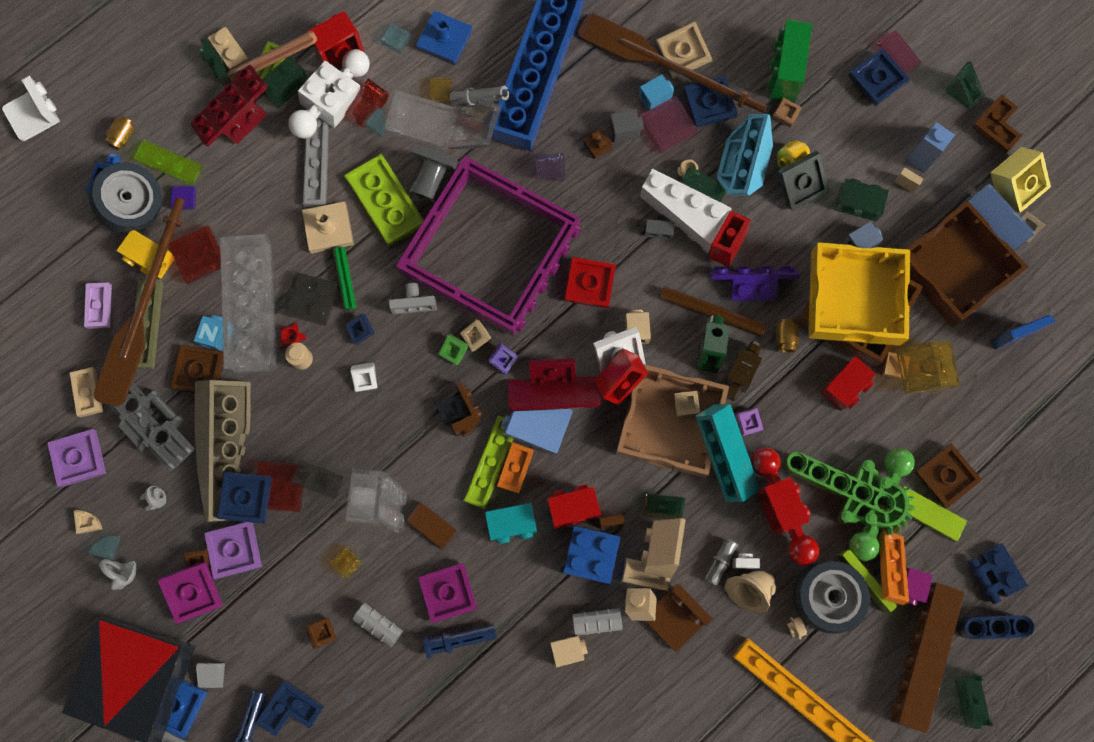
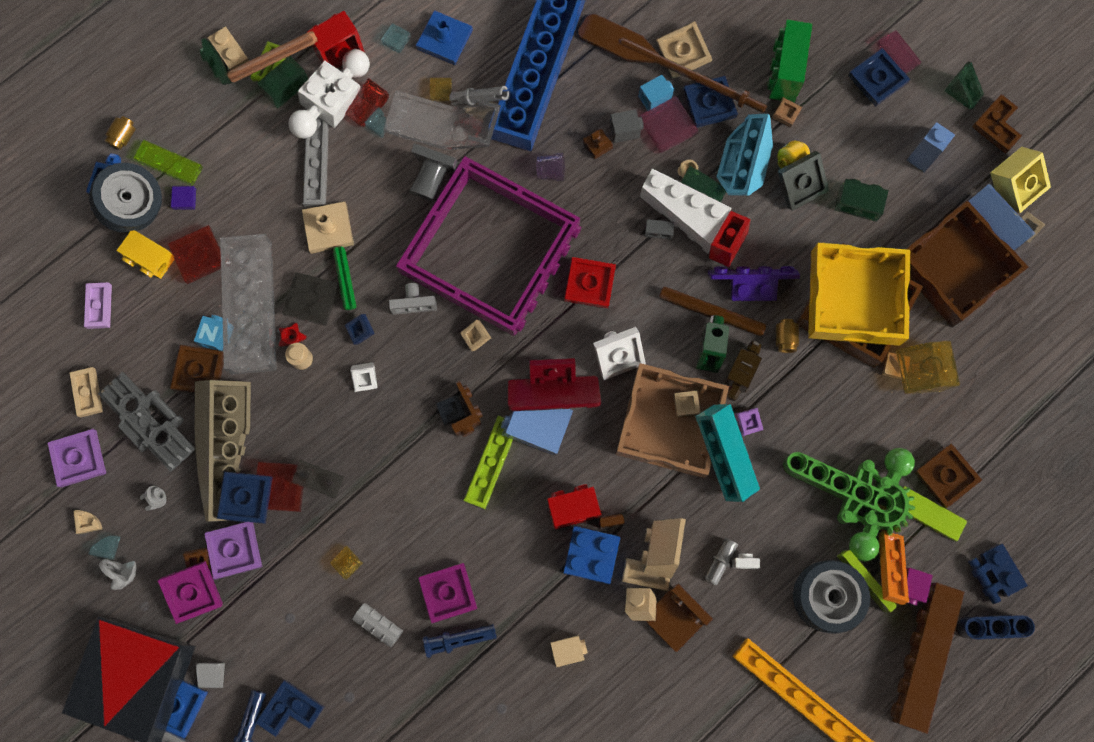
white bracket [2,76,61,141] -> none
reddish brown piece [94,197,185,407] -> none
olive plate [135,280,163,369] -> none
dark red bracket [191,65,267,147] -> none
reddish brown tile [305,617,337,650] -> none
lime tile [344,154,424,247] -> none
clear brick [346,468,407,534] -> none
reddish brown tile [406,502,457,549] -> none
bright green tile [438,334,469,365] -> none
teal brick [485,503,537,545] -> none
dark purple tile [487,343,519,375] -> none
orange plate [497,443,534,494] -> none
light grey axle [572,608,622,636] -> none
red brick [594,348,648,405] -> none
tan brick [625,310,651,344] -> none
clear green slope [643,494,686,520] -> none
tan piece [724,571,776,613] -> none
red brick [750,447,819,566] -> none
tan plate [787,616,807,640] -> none
red brick [821,356,877,411] -> none
sand blue brick [843,221,883,248] -> none
tan tile [894,168,923,193] -> none
clear green hinge [955,674,994,729] -> none
blue tile [992,314,1055,350] -> none

